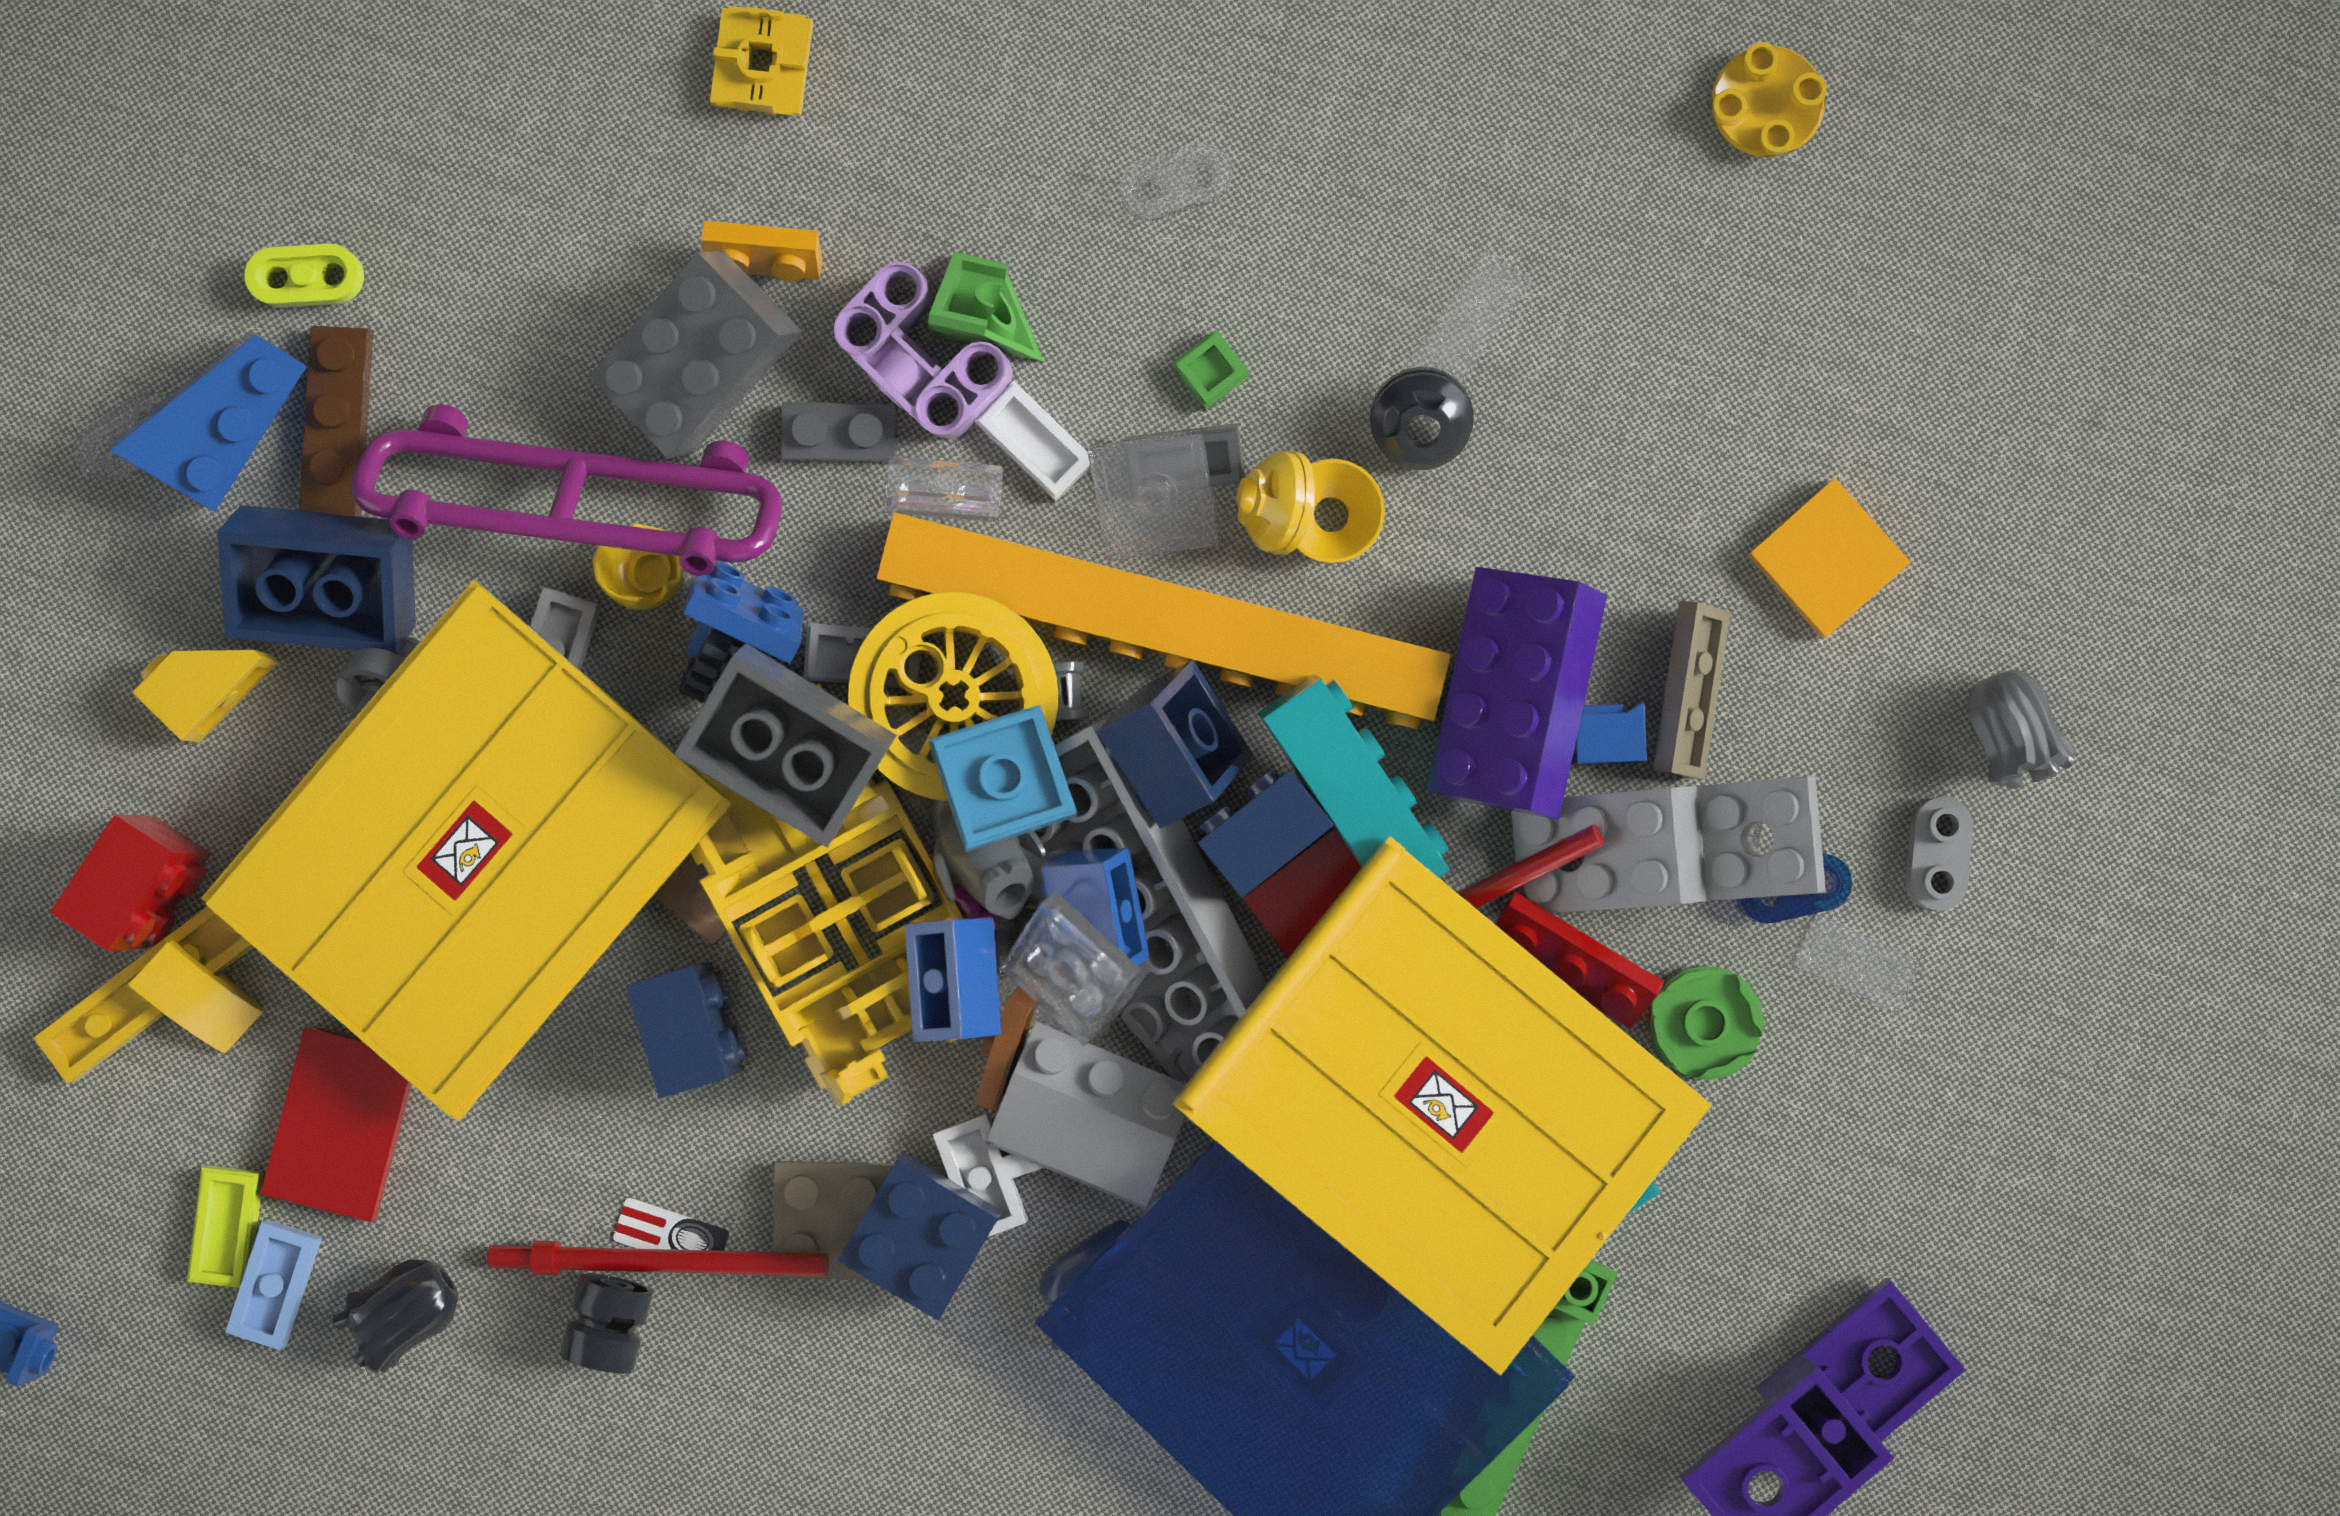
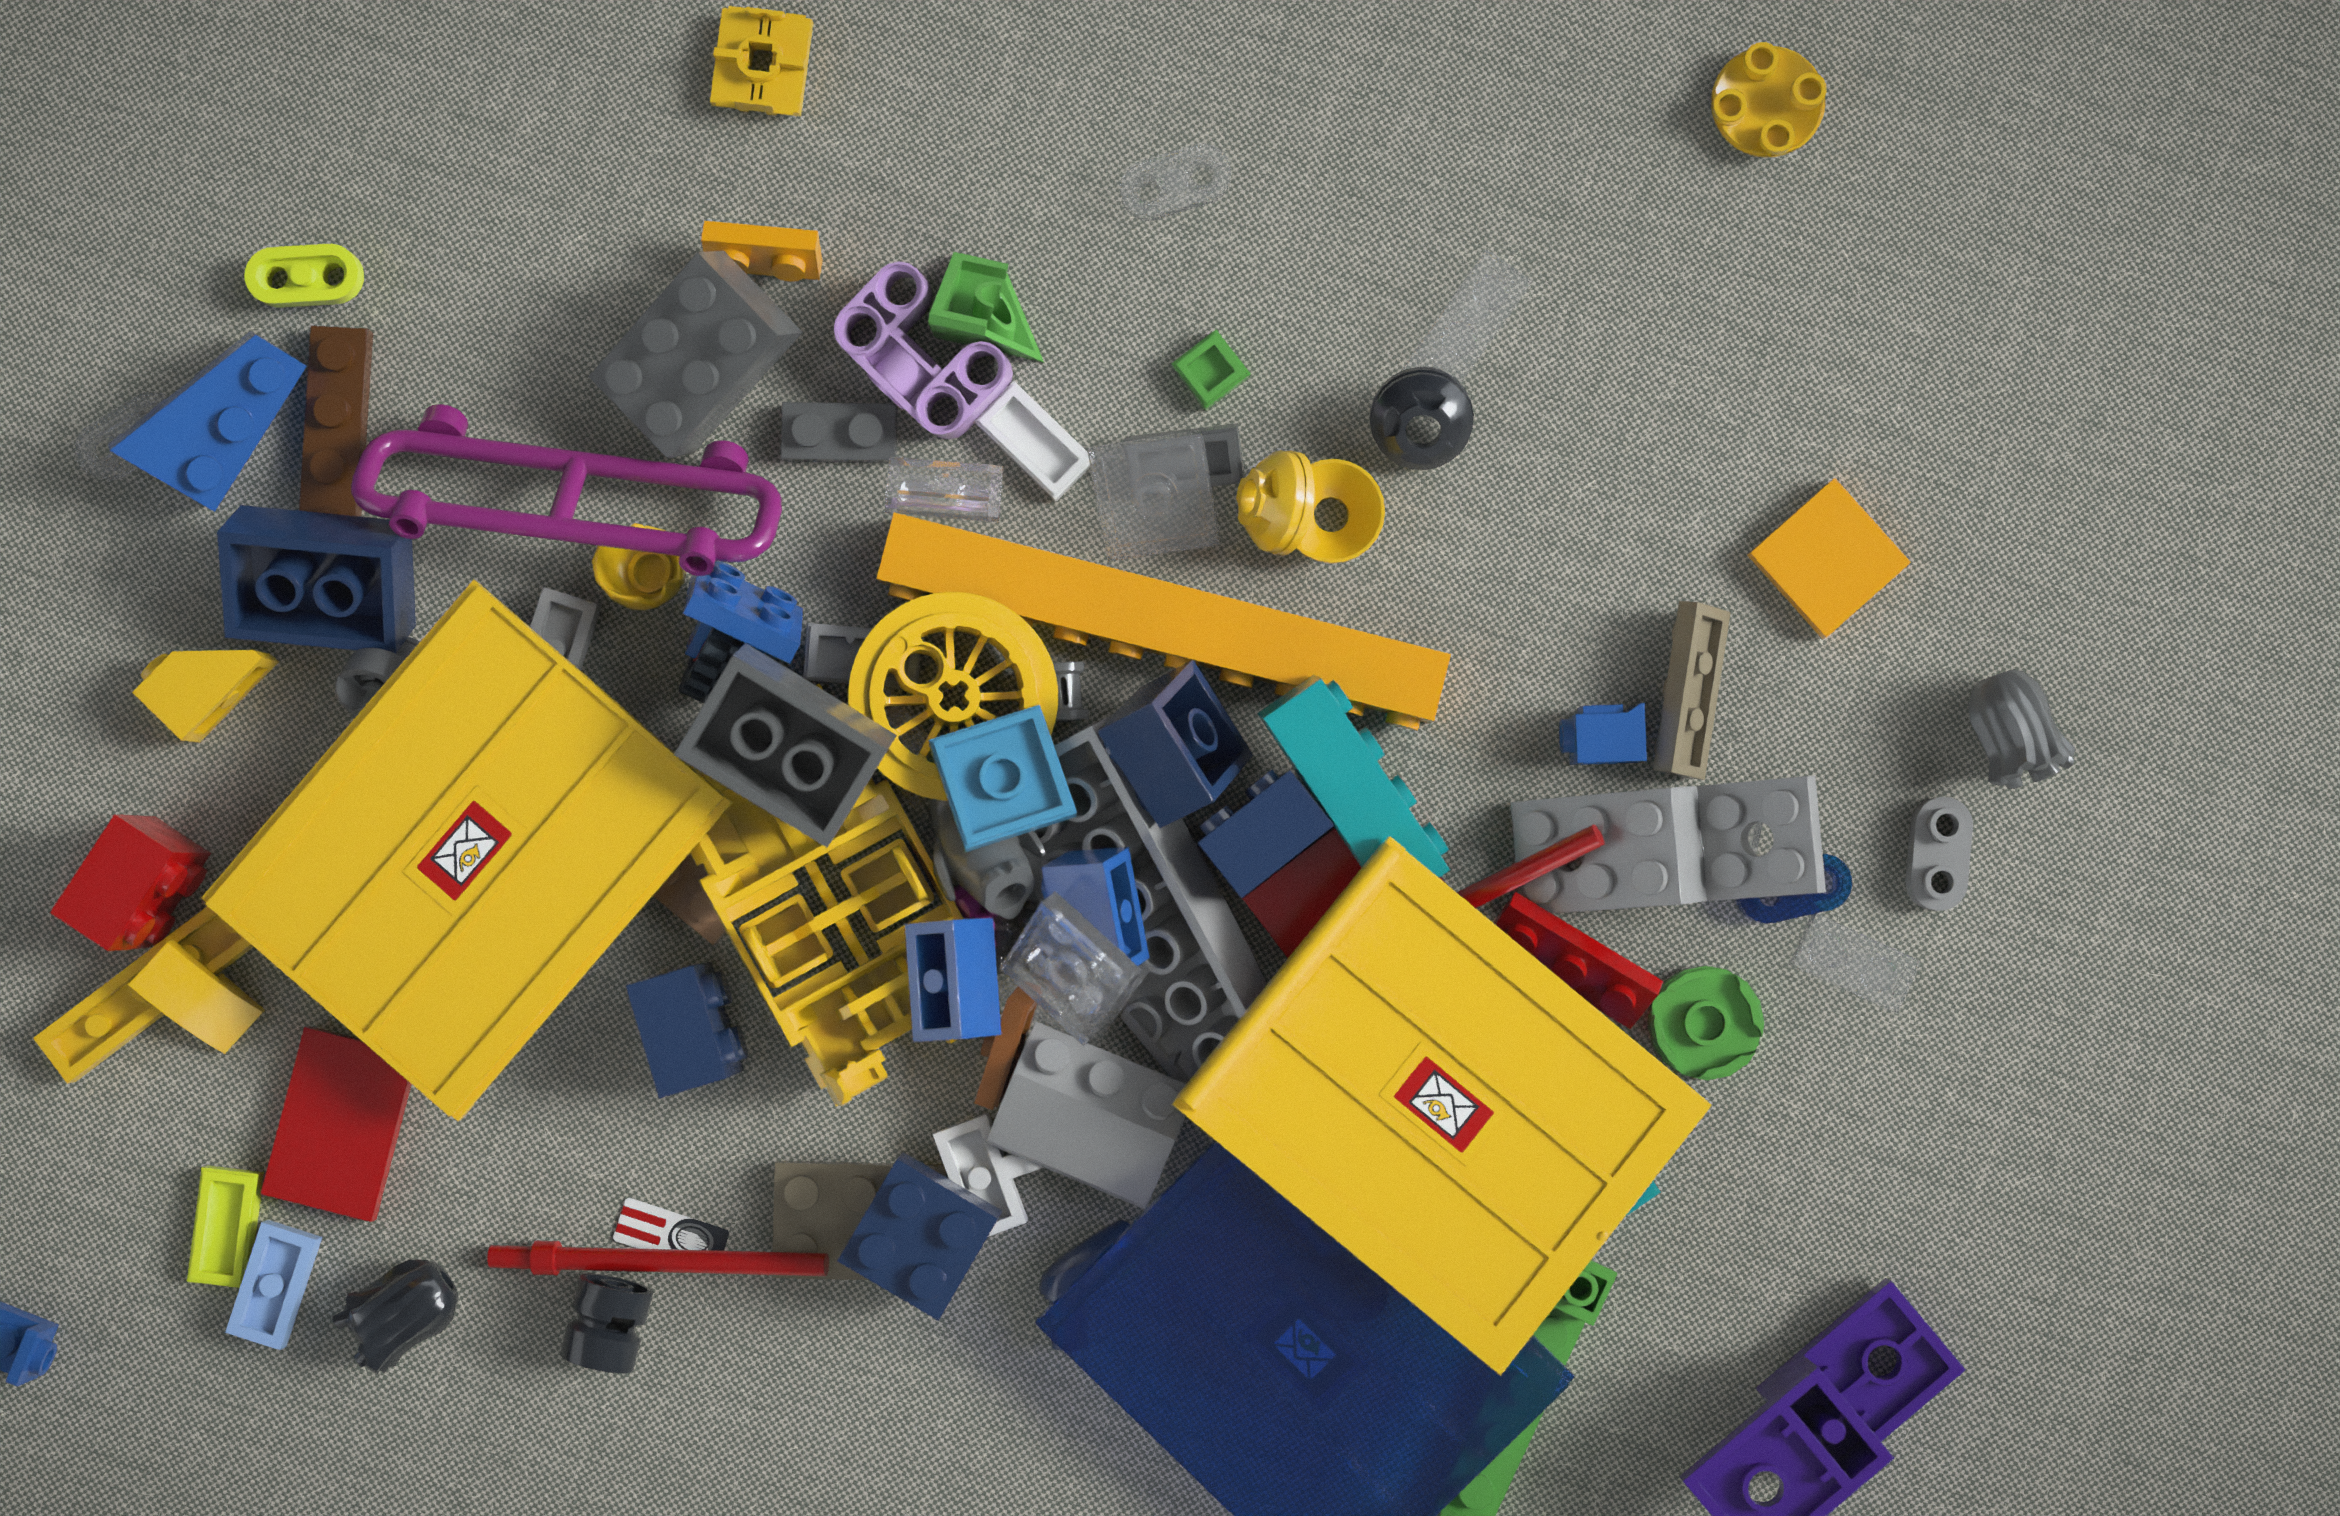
dark purple brick [1427,567,1607,820] -> none

